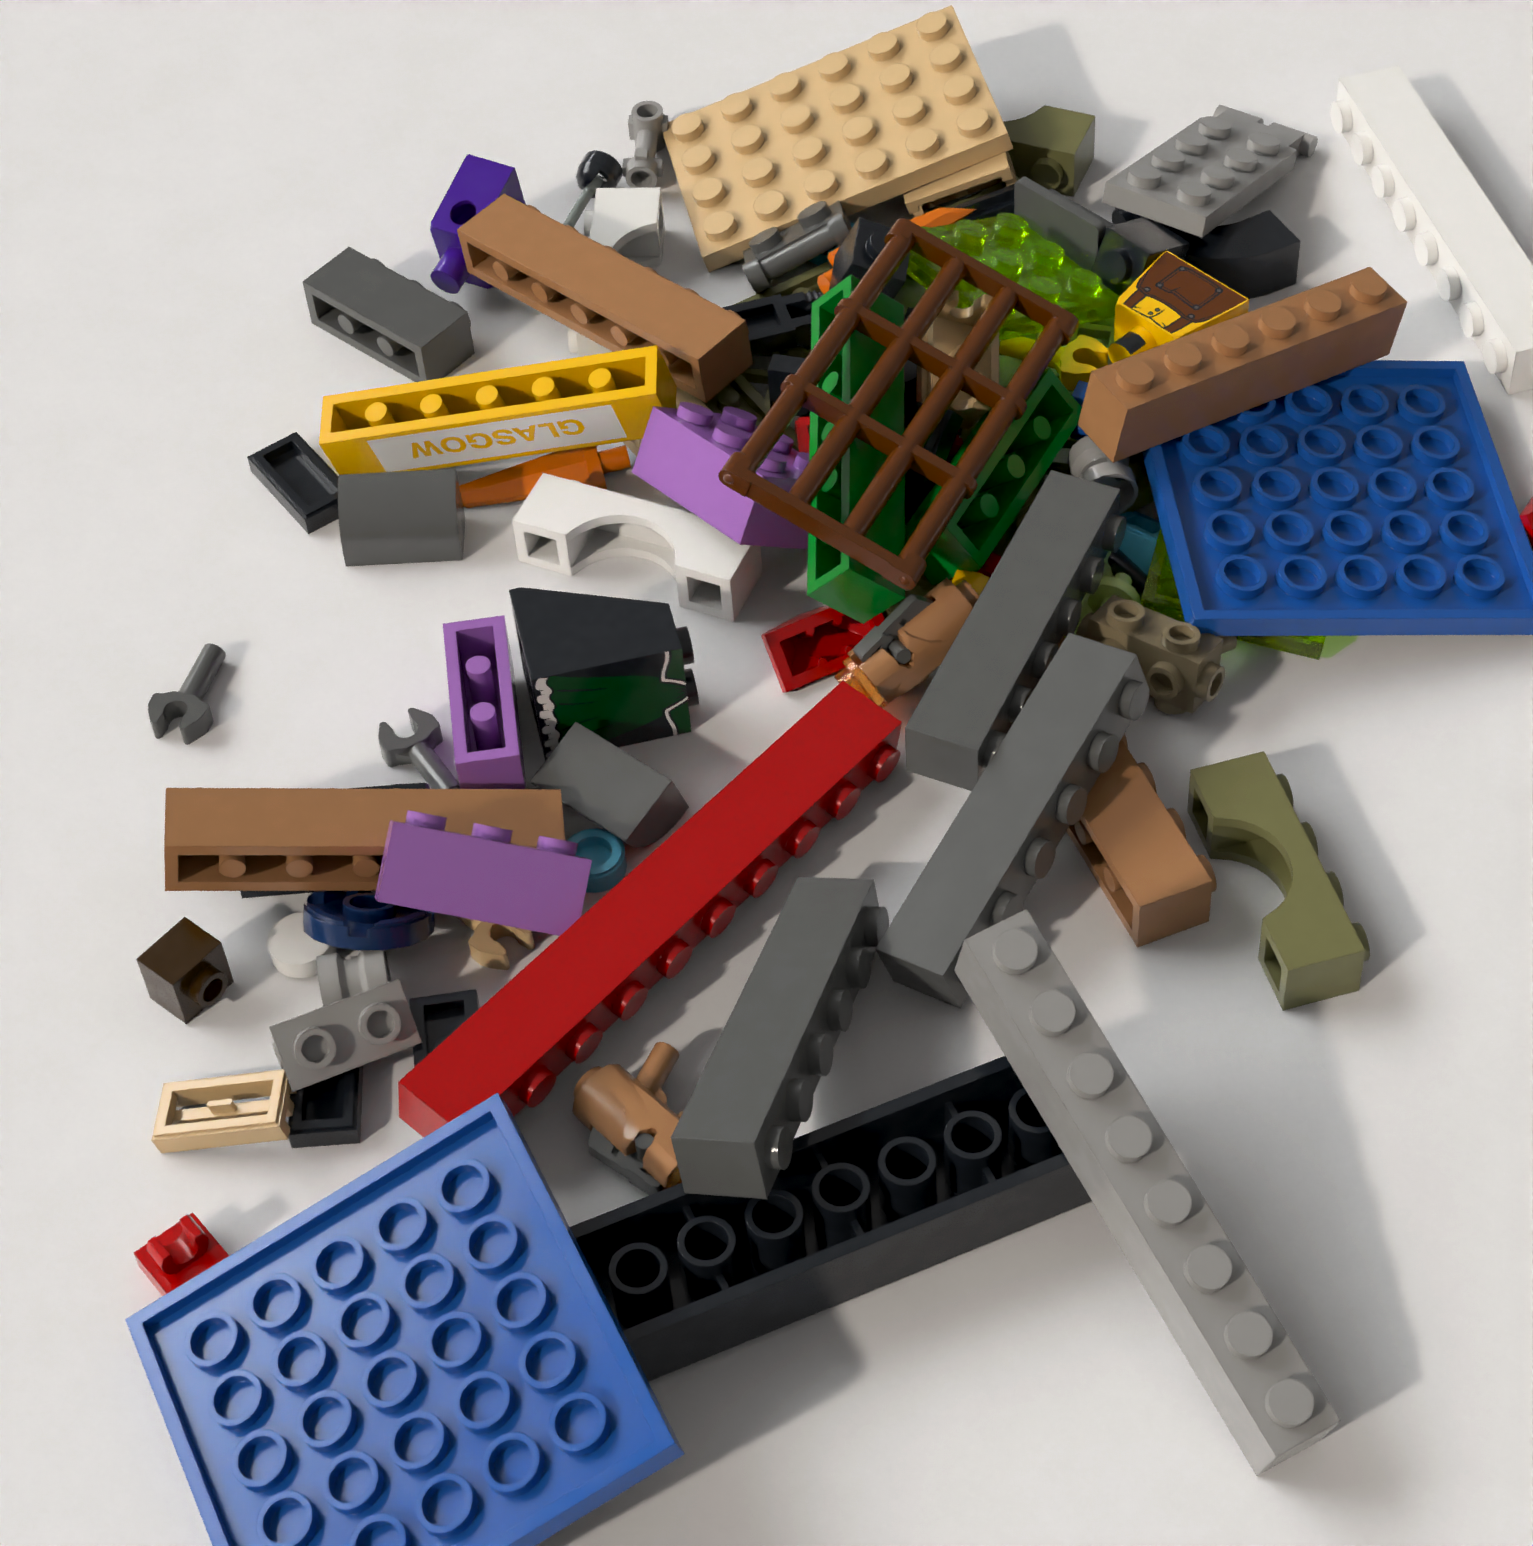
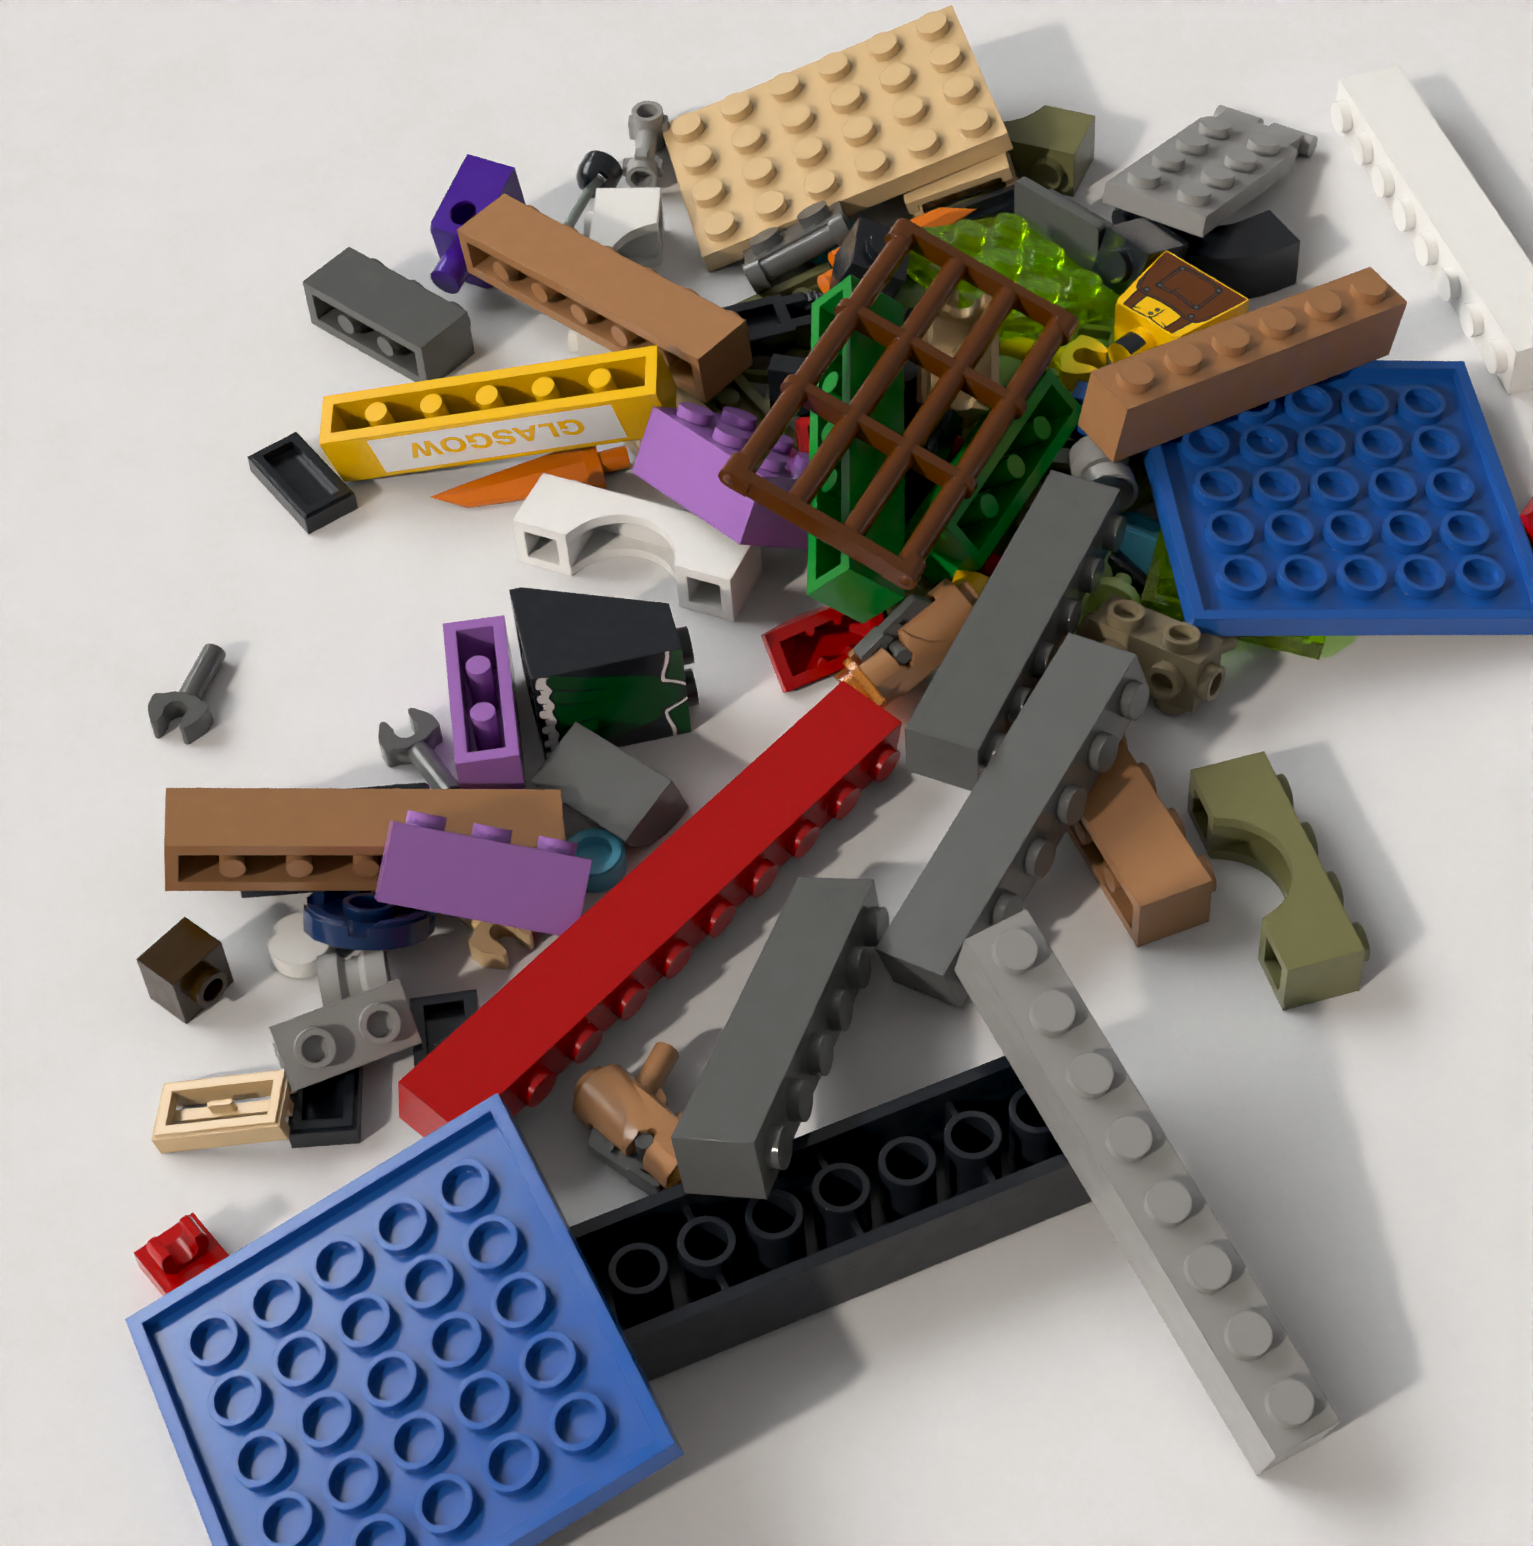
dark grey brick [338,469,465,566] -> none

